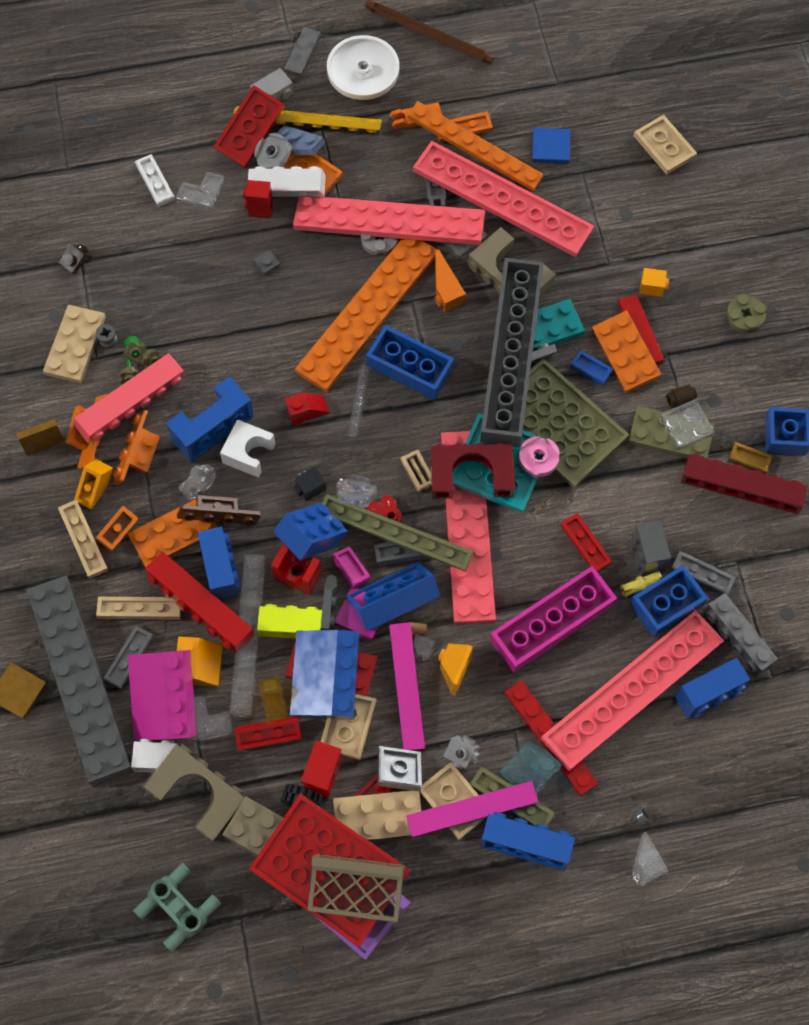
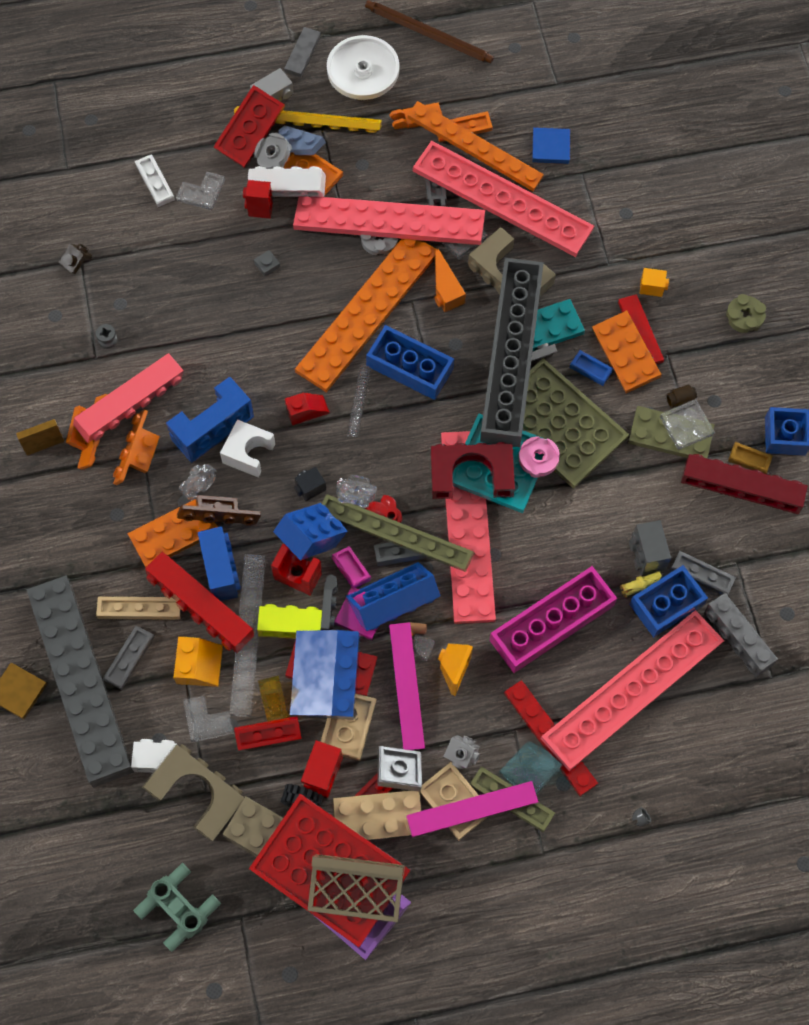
tan plate [43,305,106,384] -> none
tan plate [58,499,108,579] -> none
light orange slope [74,459,113,509] -> none
orange brick [95,506,139,552] -> none
olive plant [120,336,163,384] -> none
dark pink slope [128,650,197,740] -> none
tan tile [400,450,432,493] -> none
blue brick [480,812,575,871] -> none
red plate [560,513,612,573] -> none
clear slope [631,832,668,887] -> none
tan plate [633,115,697,175] -> none
blue brick [675,658,750,719] -> none

